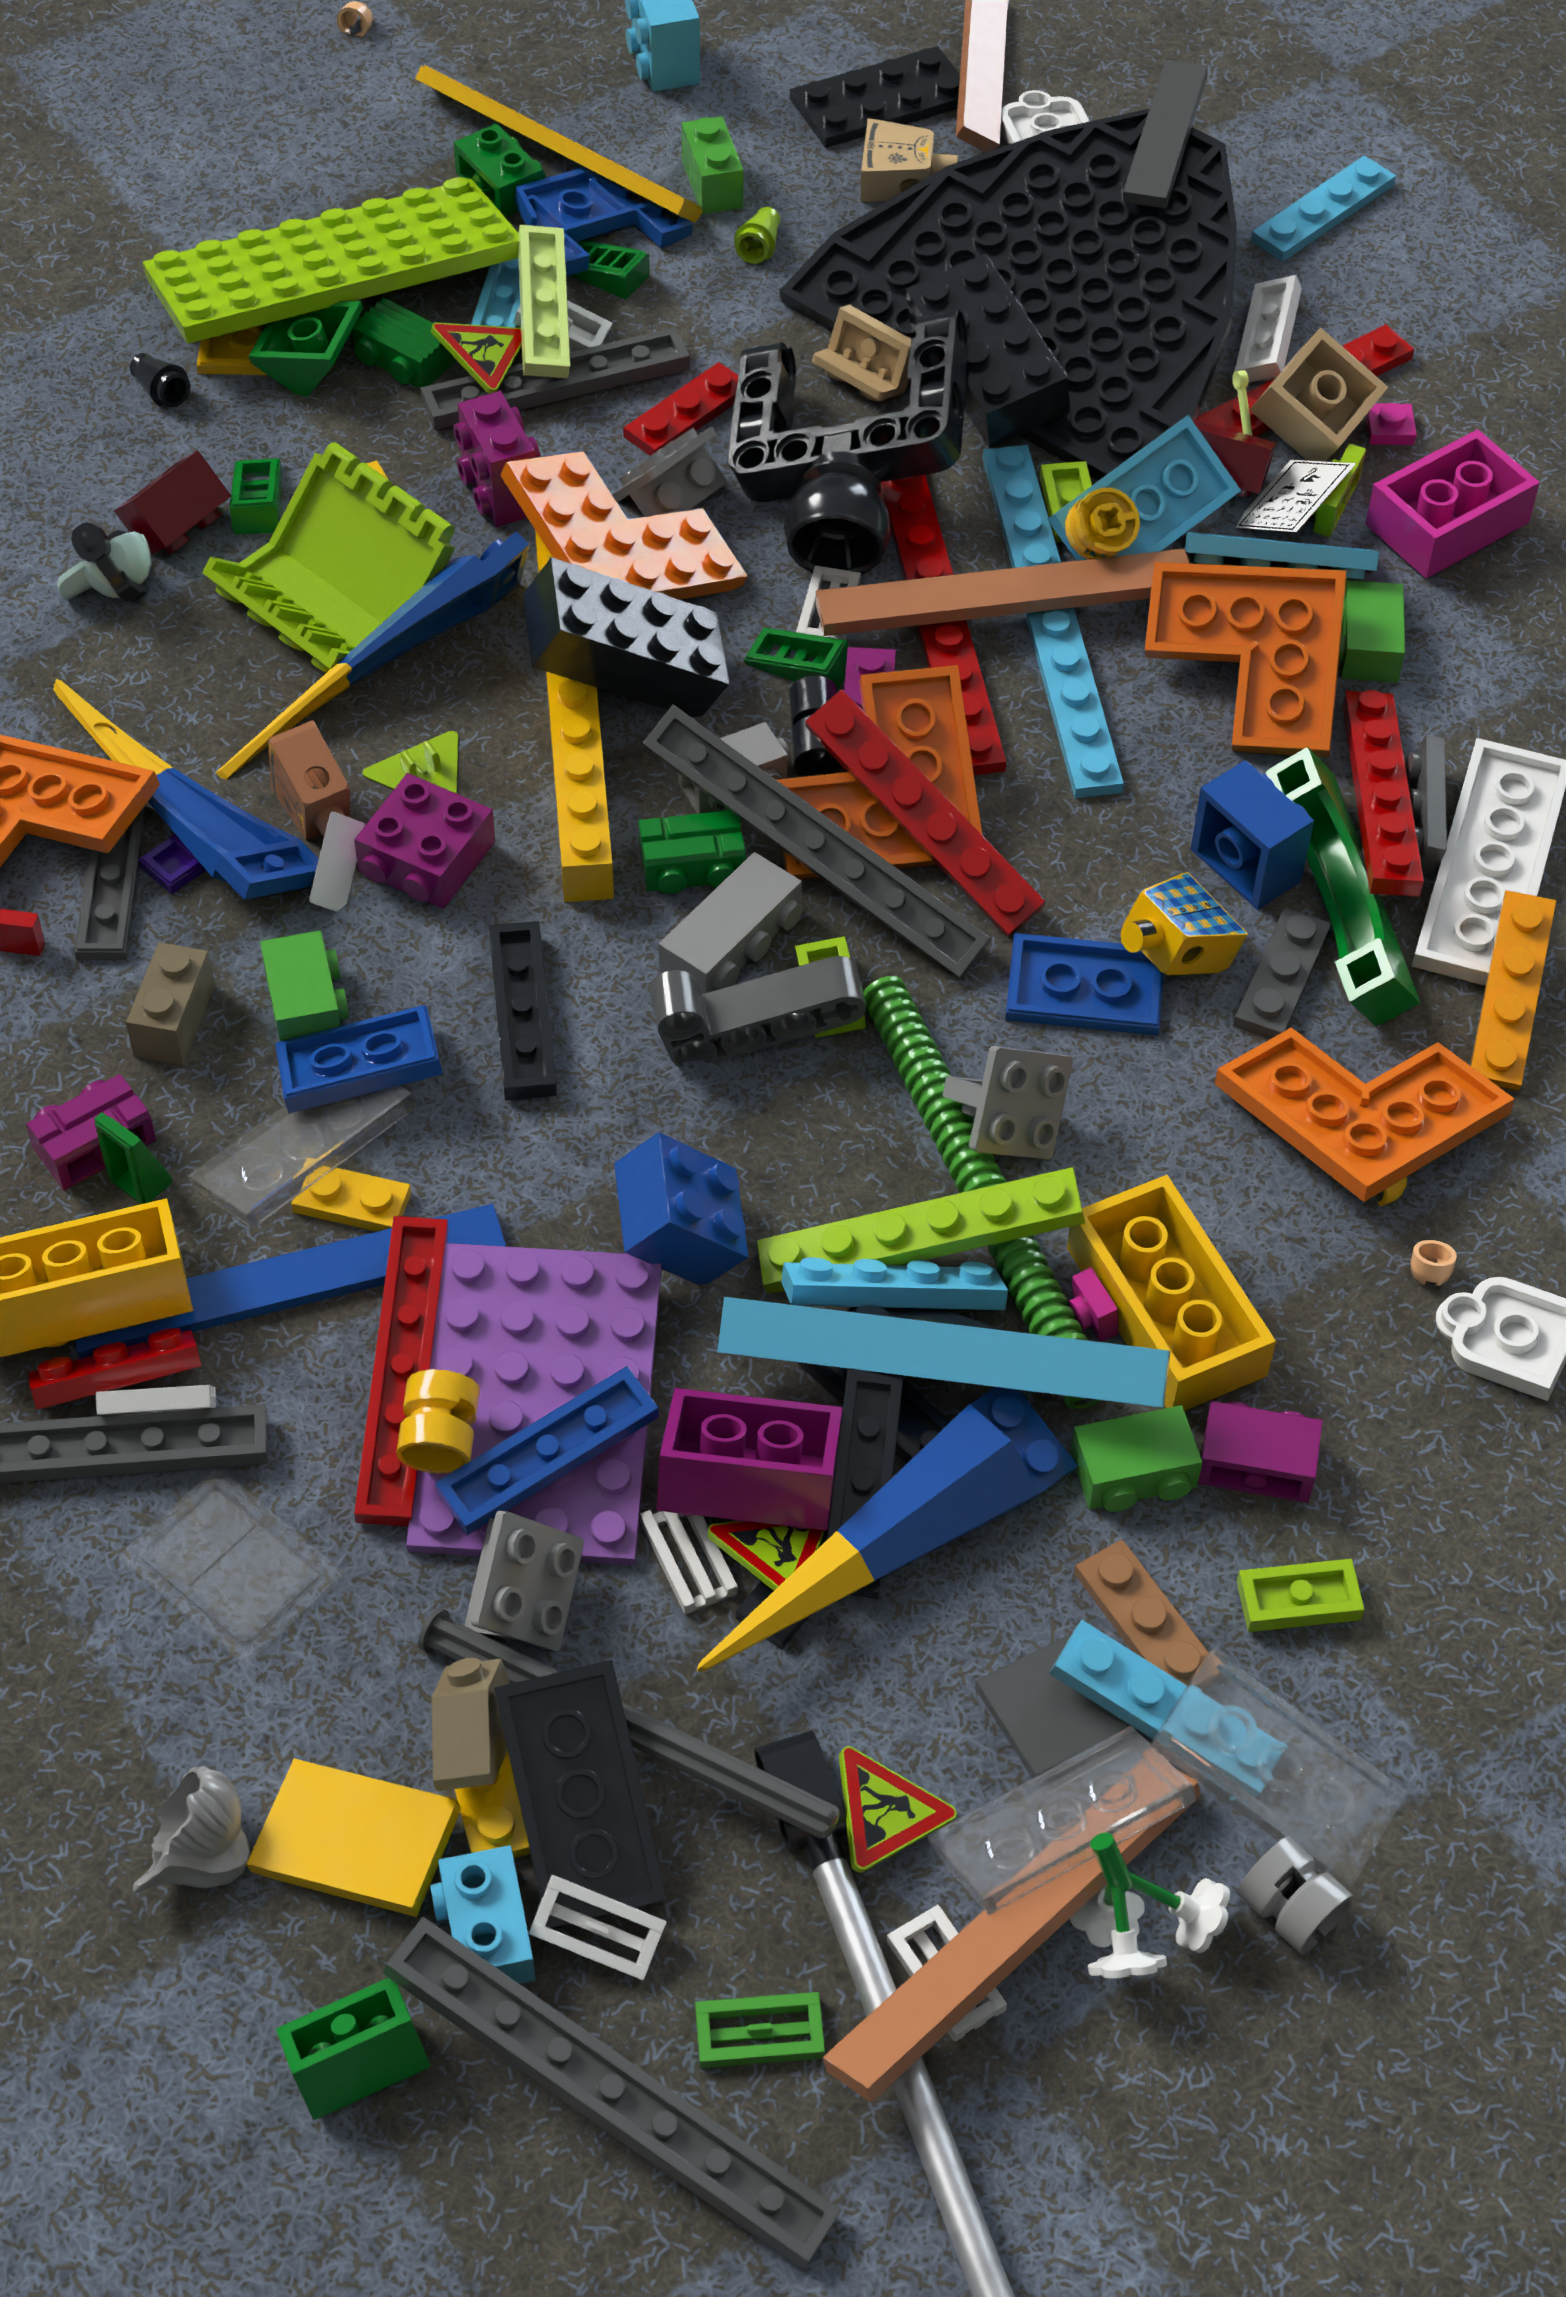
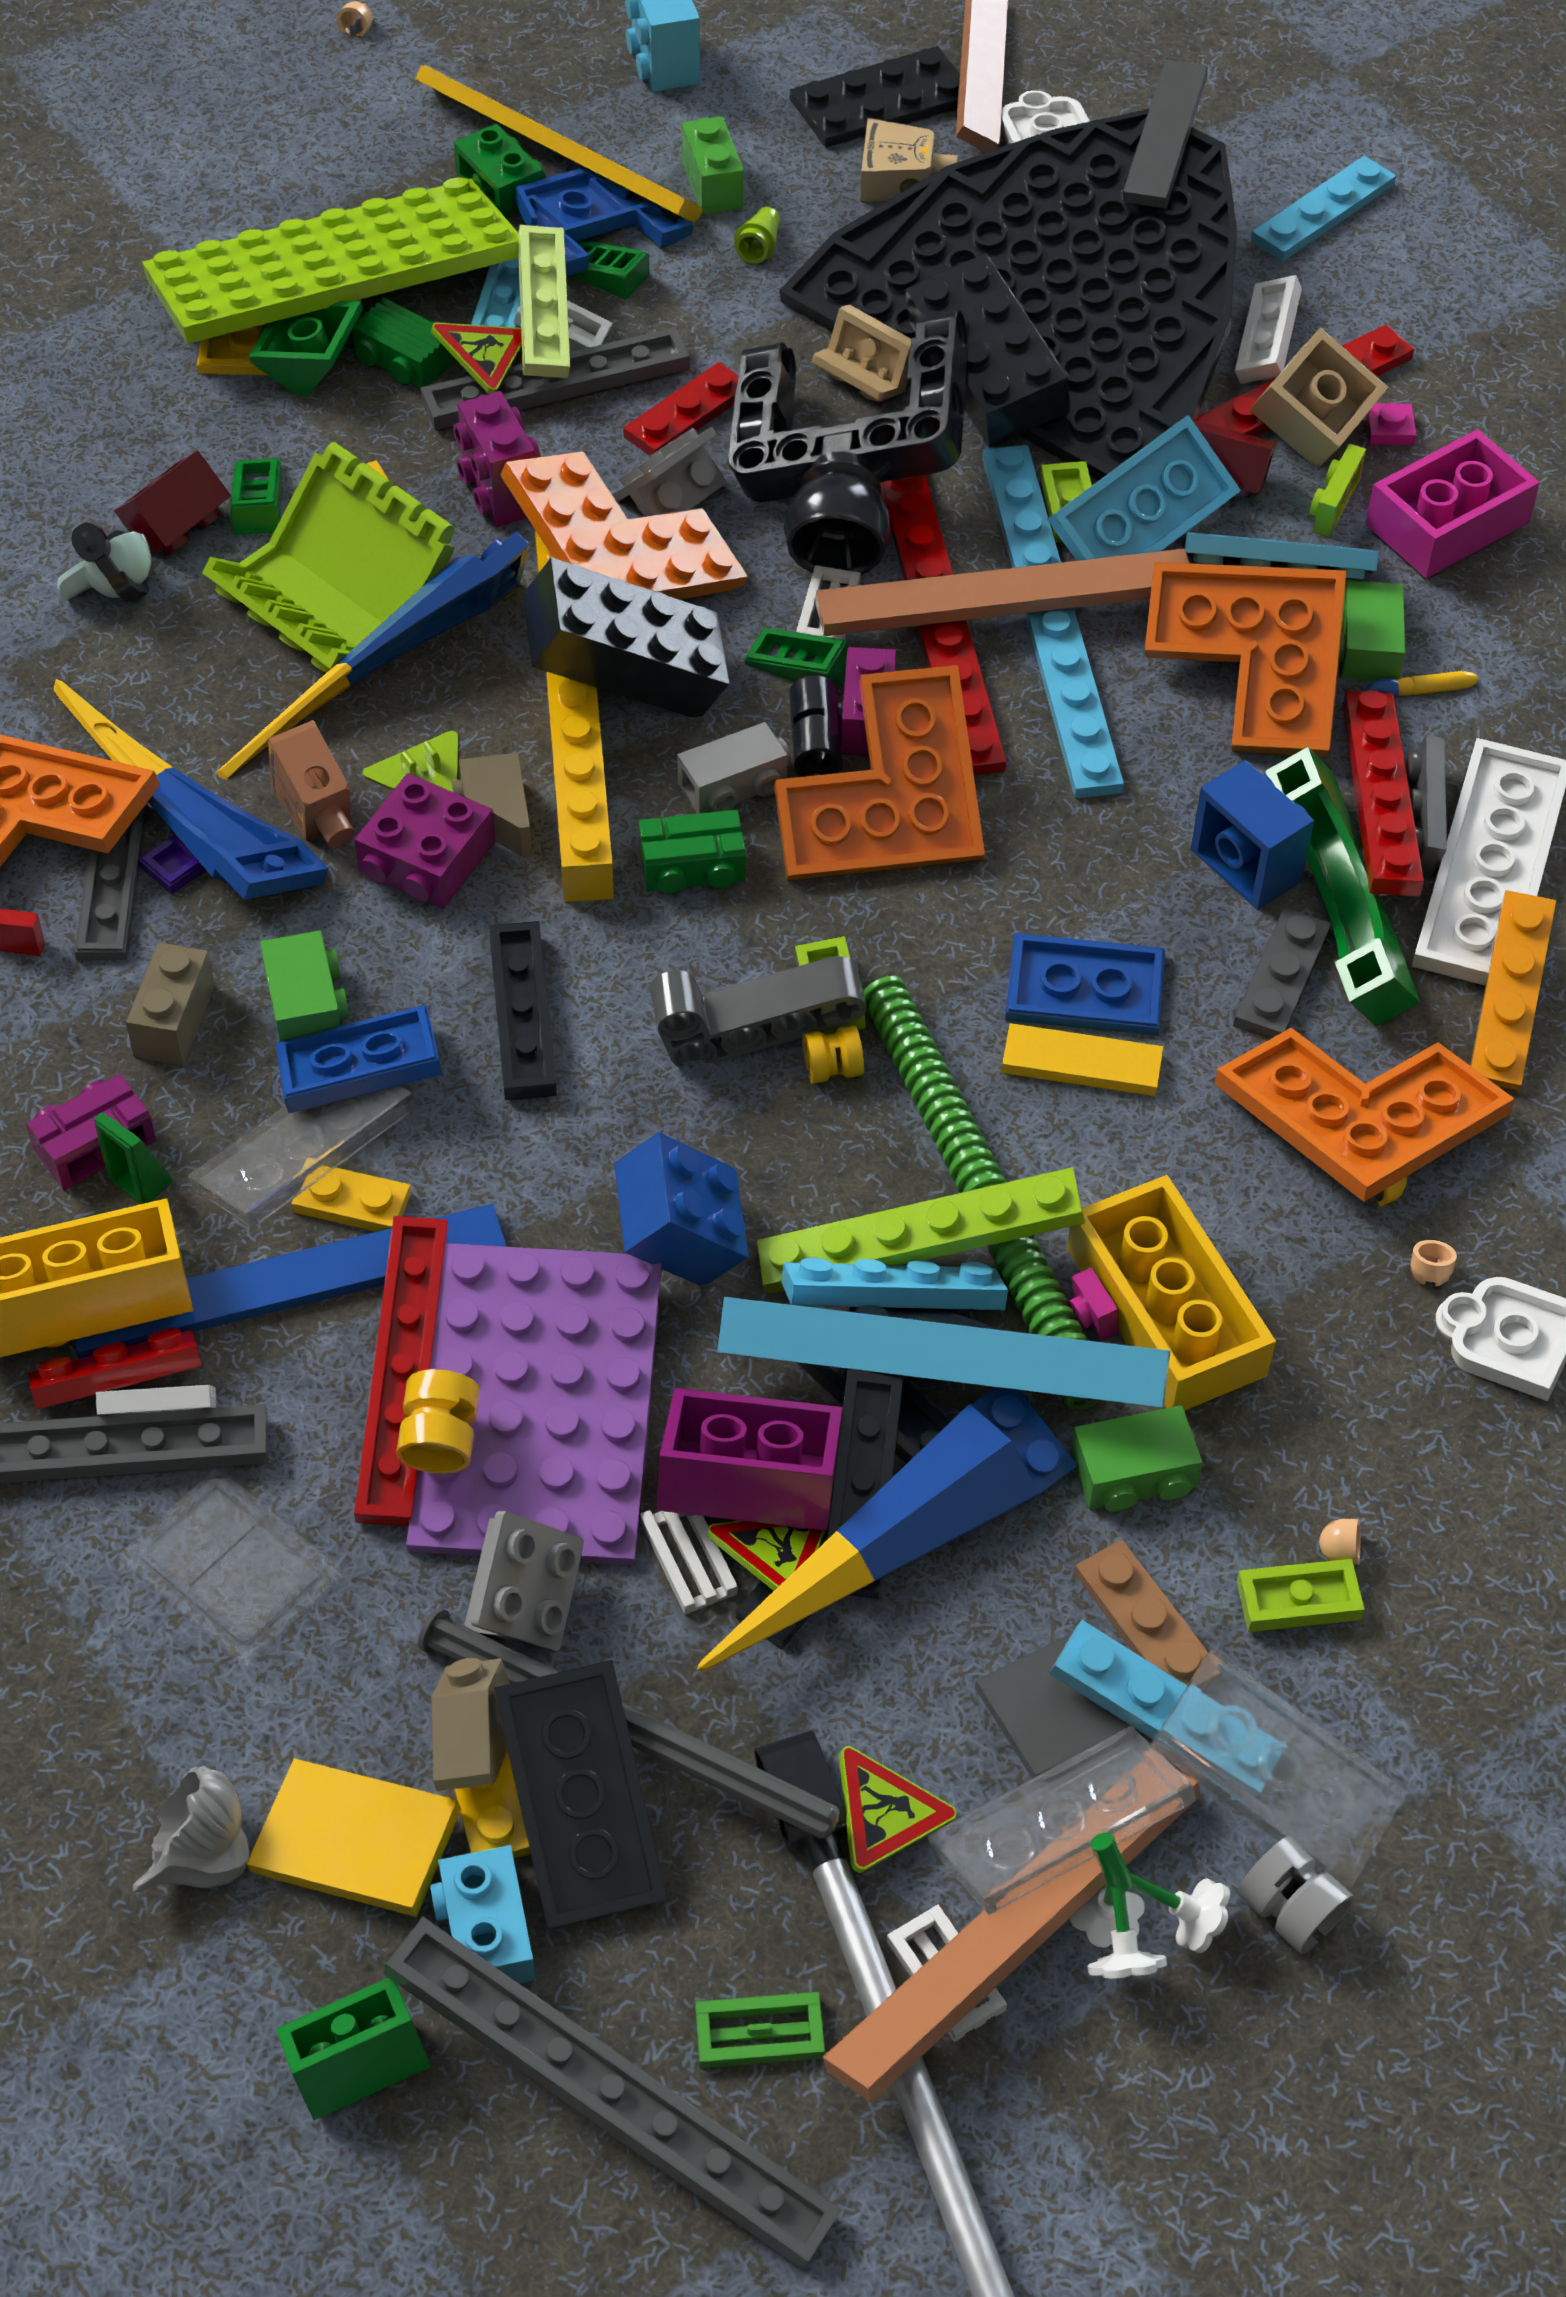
black cone [130,353,191,407] -> none
white sticker [309,812,365,912] -> none
blue plate [435,1366,659,1536] -> none
white tile [528,1875,667,1980] -> none
dark grey plate [643,705,991,980] -> none
light grey brick [658,852,803,994] -> none
red plate [805,689,1045,938] -> none
light grey bracket [942,1046,1073,1159] -> none
yellow wheel [1065,488,1140,559] -> none
yellow torso [1121,872,1248,975] -> none
magenta brick [1198,1401,1323,1503] -> none
yellowish green hinge [1232,370,1252,436] -> none
white sticker [1236,460,1356,532] -> none
none -> dark tan slope [452,753,532,857]
none -> yellow wheel [802,1025,864,1084]
none -> yellow tile [1001,1023,1163,1096]
none -> light nougat hinge [1319,1519,1361,1565]
none -> yellow piece [1364,671,1479,698]

